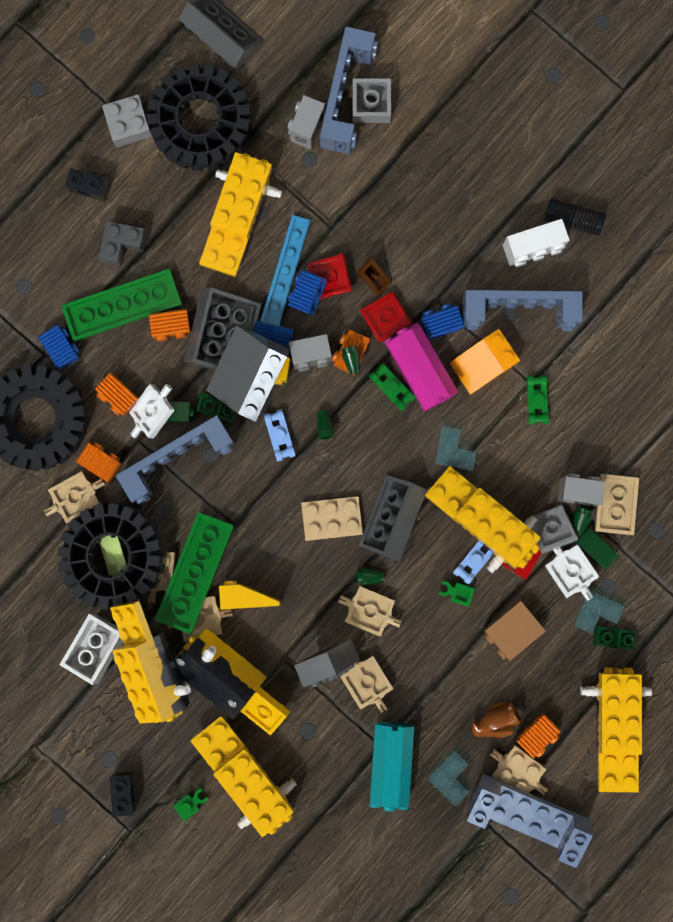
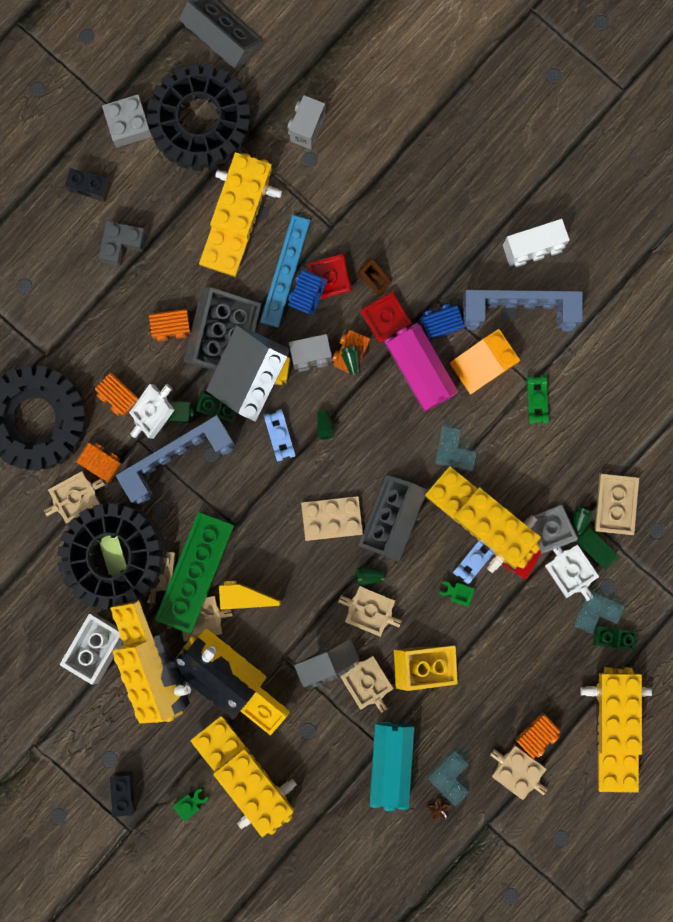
blue brick [38,325,80,371] -> none
green plate [61,269,182,342] -> none
blue brick [253,321,294,349] -> none
sand blue plate [320,27,378,154] -> none
light grey brick [353,79,391,123] -> none
green plate [368,363,416,411] -> none
sand blue plate [467,774,593,868] -> none
dark orange animal [472,702,523,738] -> none
medium nougat brick [483,600,546,661] -> none
black piece [544,198,606,236] -> none
light grey piece [557,473,605,507] -> none
none -> yellow slope [394,645,458,691]
none -> reddish brown plant [426,797,450,821]

